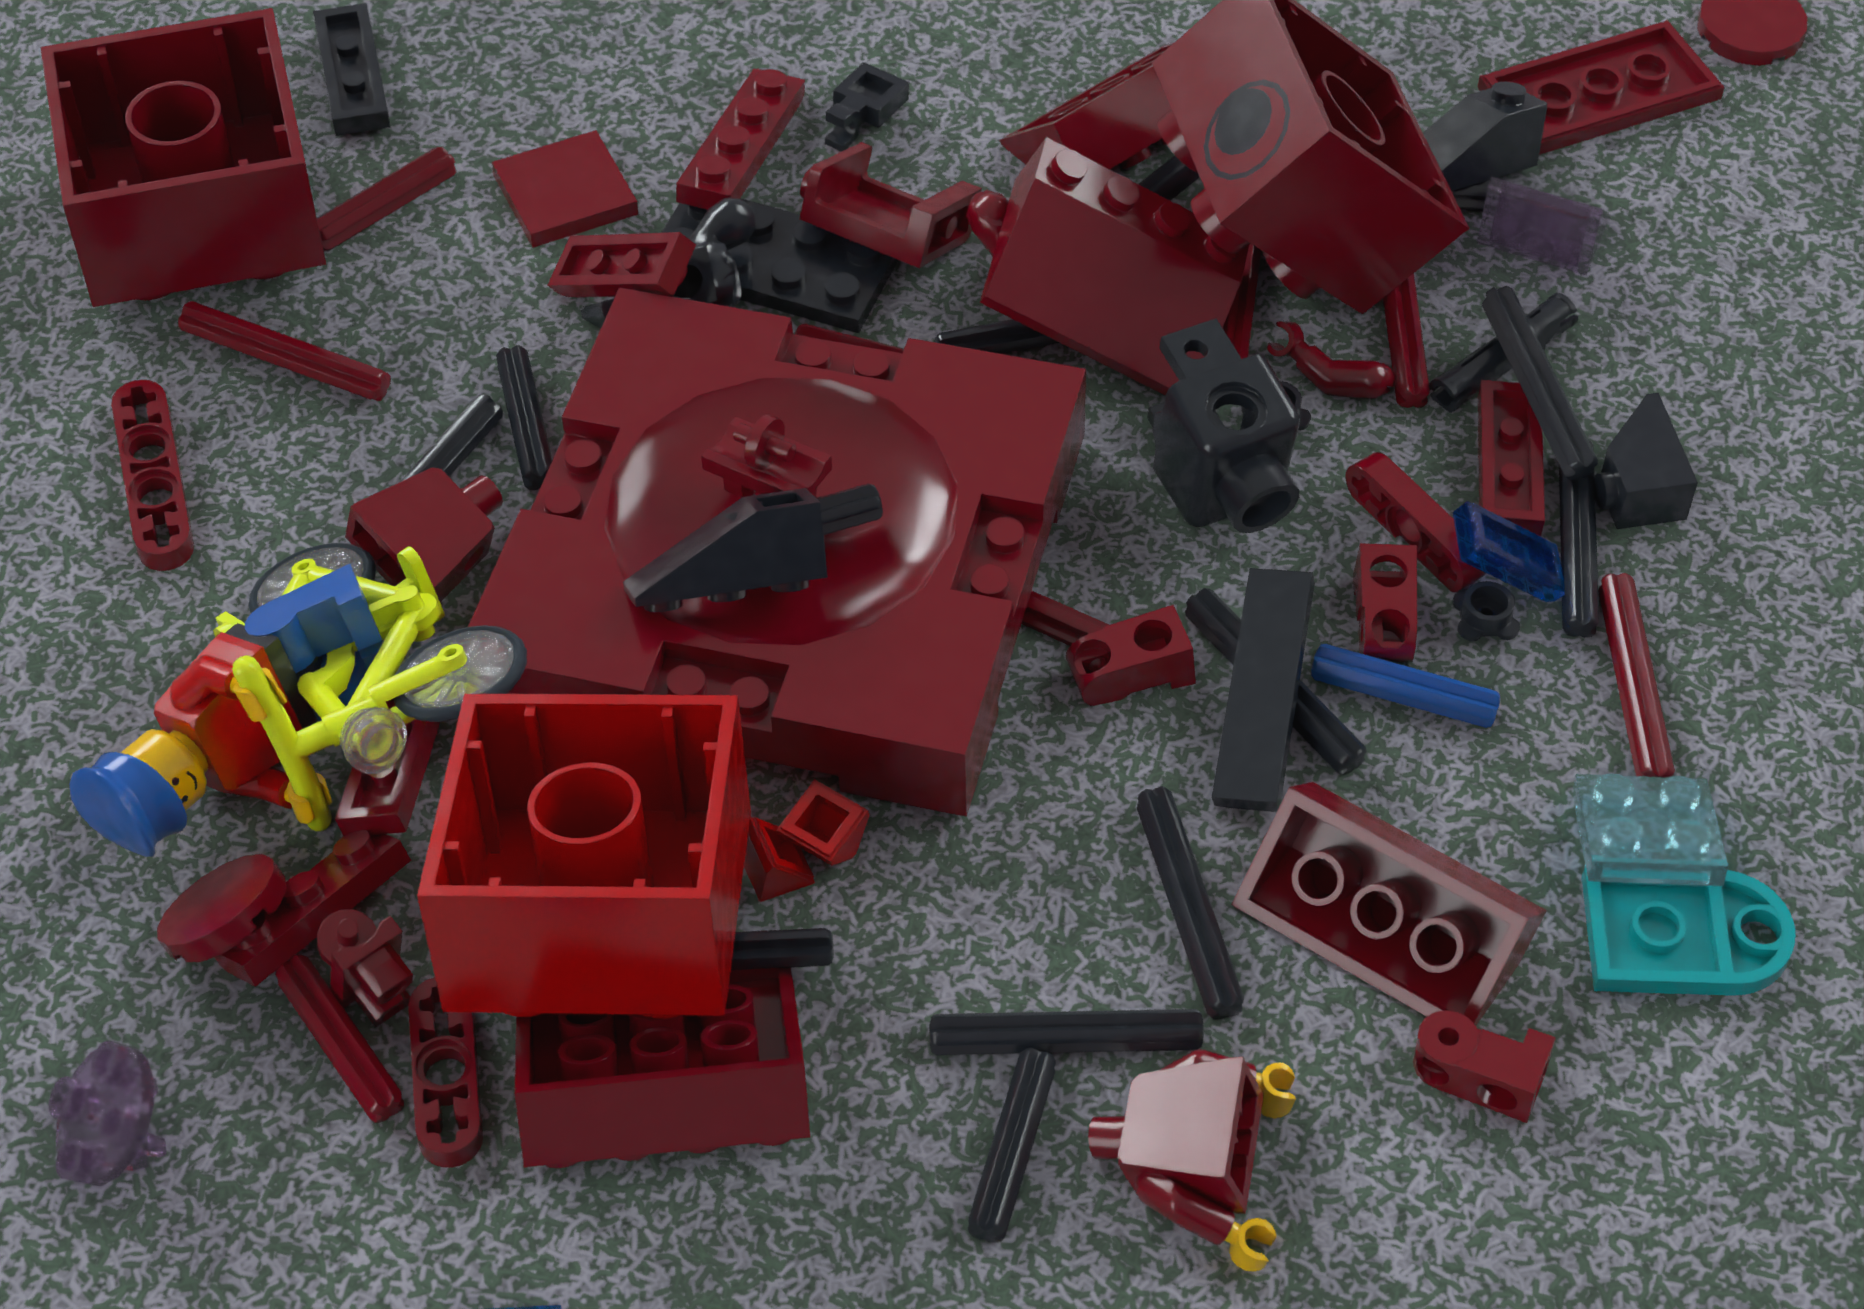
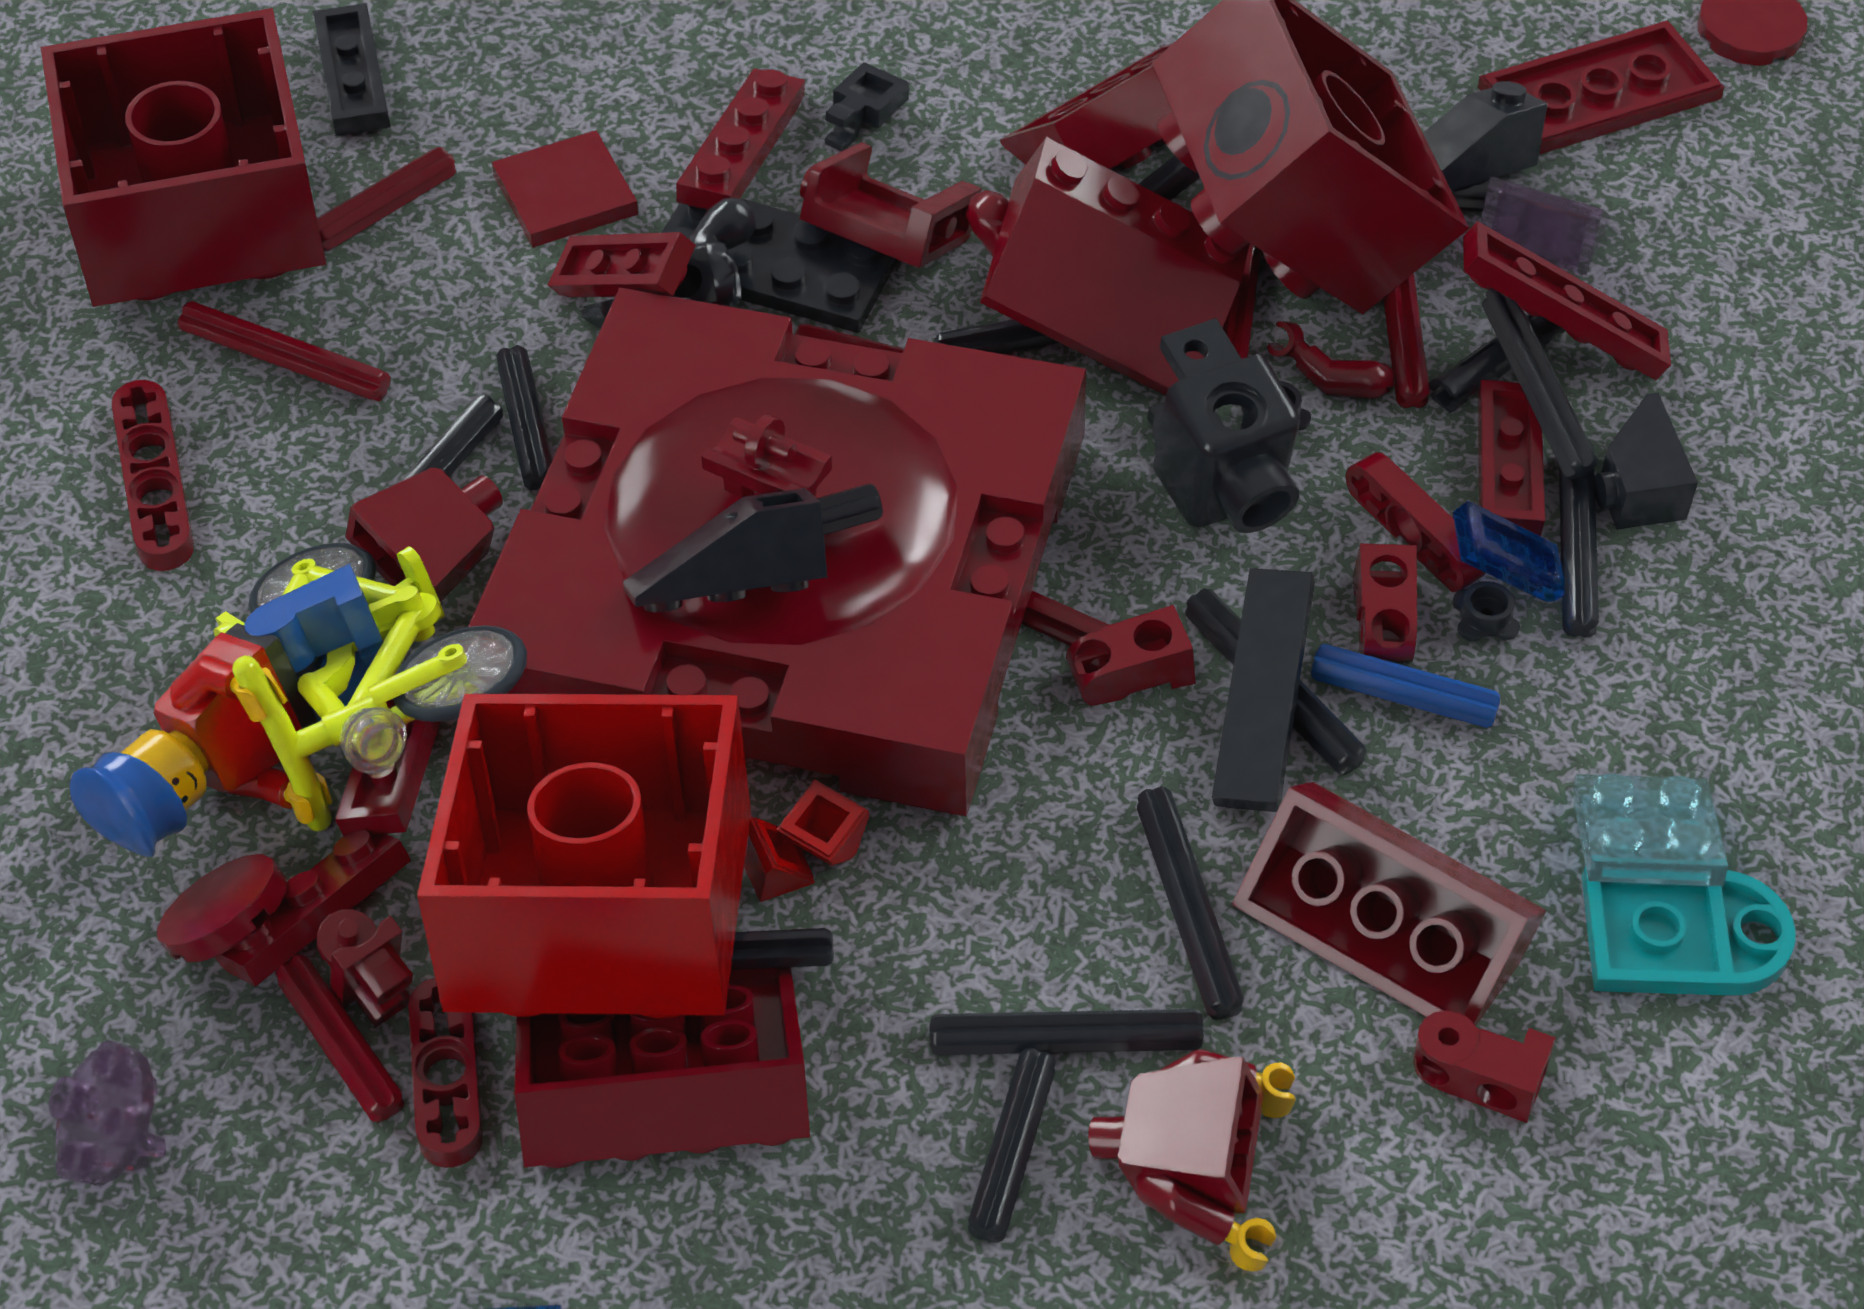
dark red axle [1598,573,1675,788] -> none
none -> dark red plate [1463,221,1671,381]

